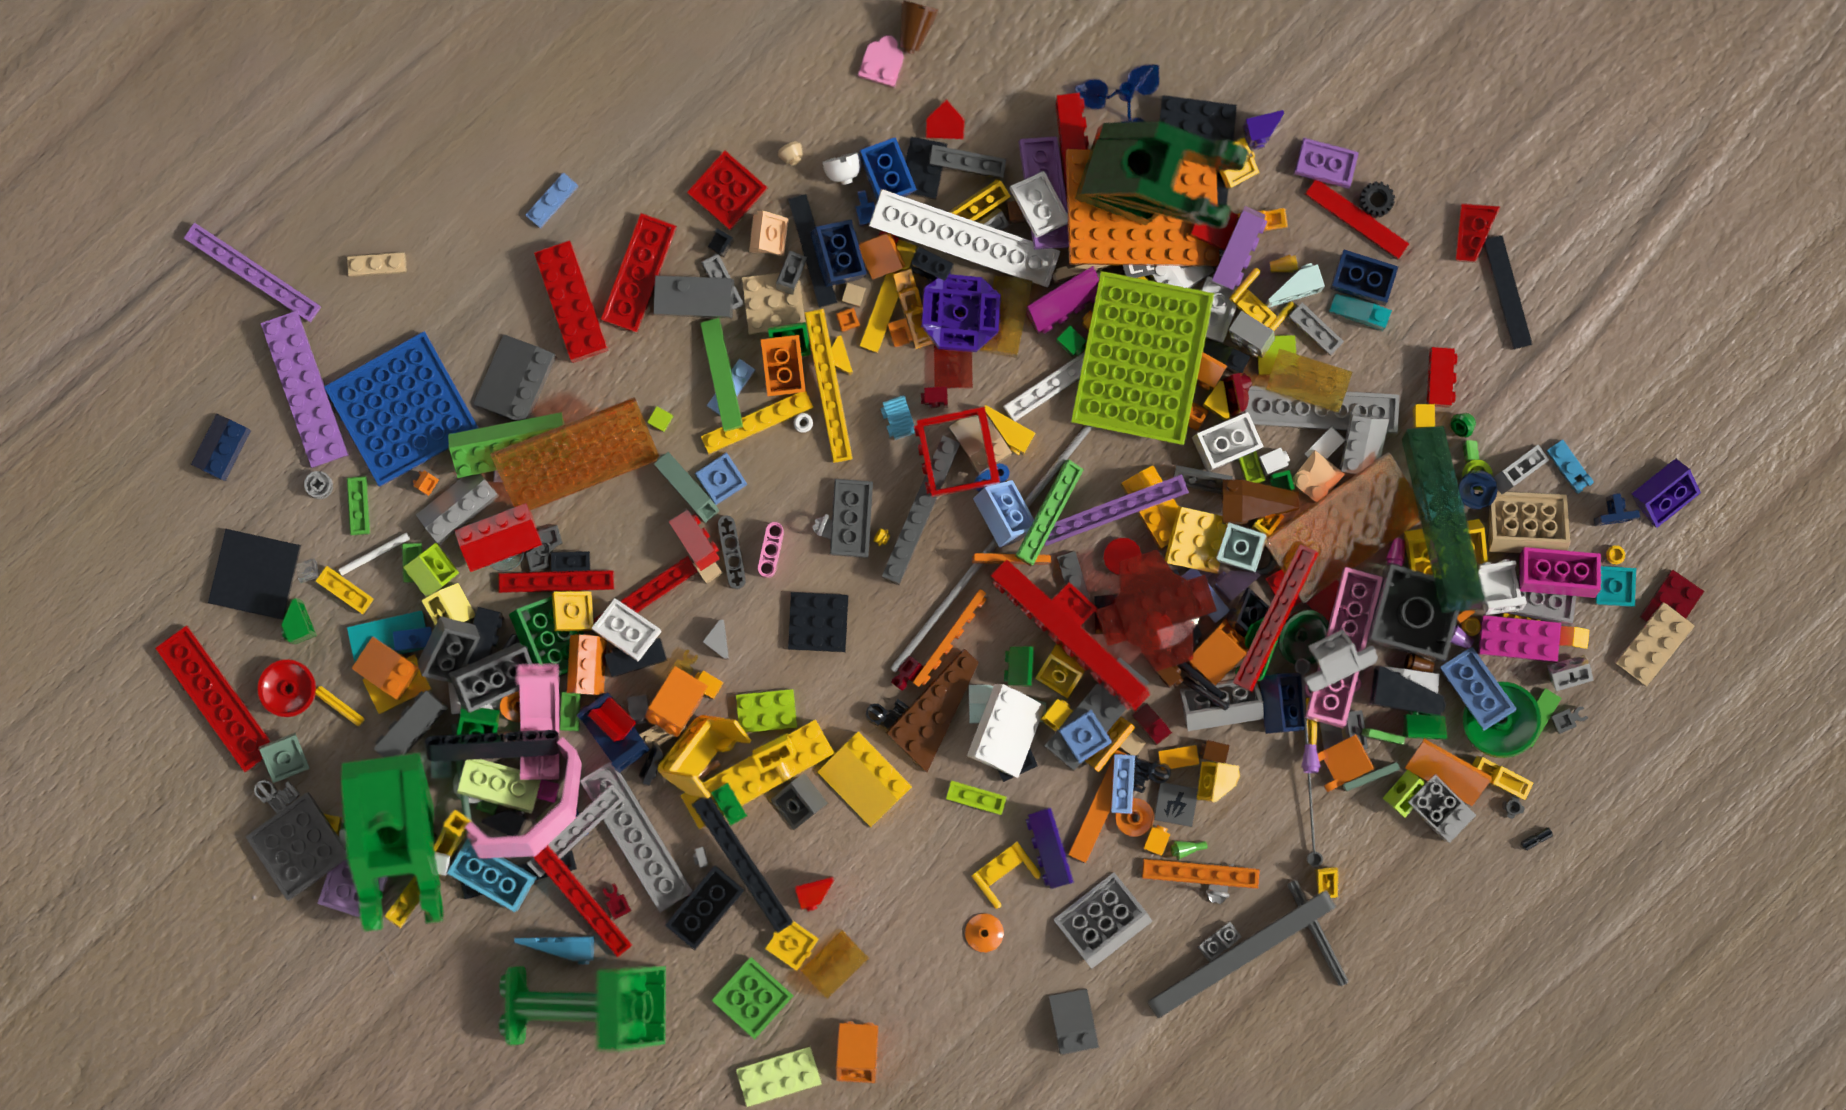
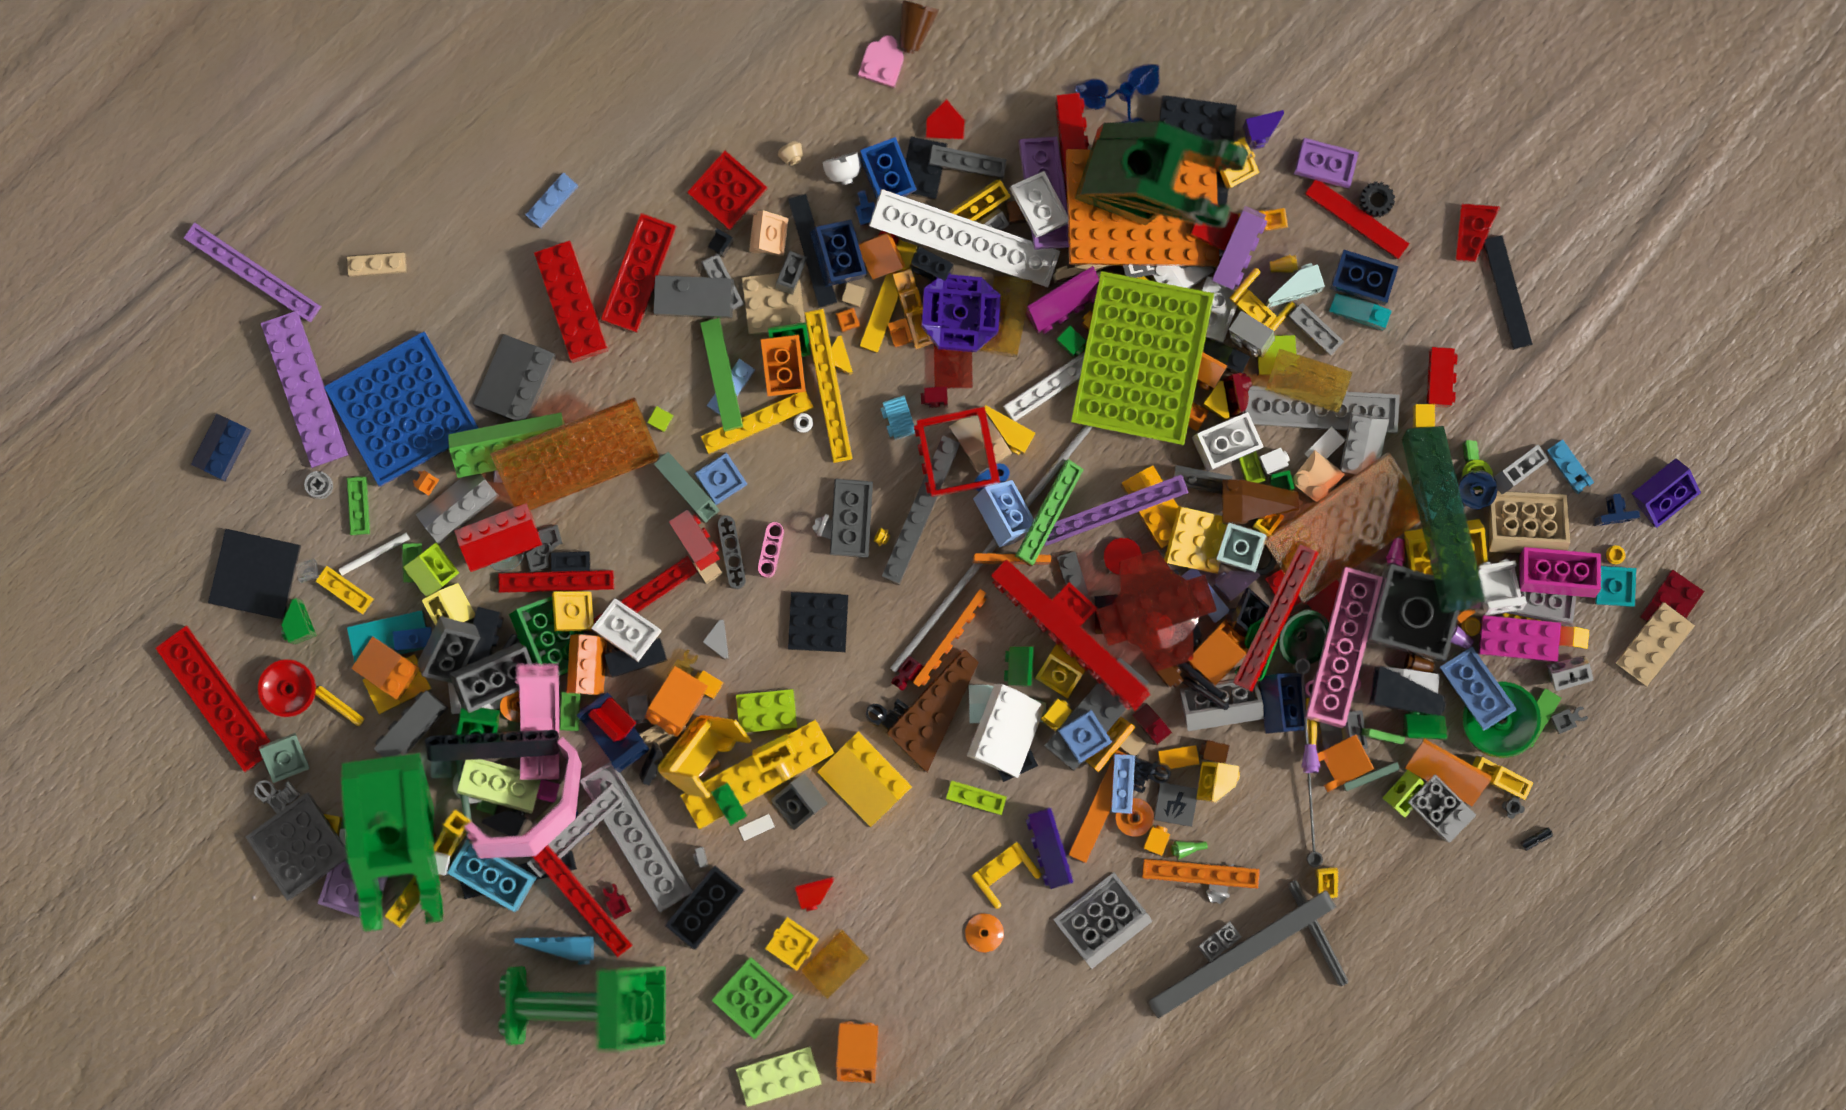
black tile [692,797,794,933] -> none
dark grey slope [1049,989,1099,1055] -> none
light grey plate [1304,629,1377,692] -> none
green cone [1451,413,1476,438] -> none
none -> white sticker [739,814,775,841]

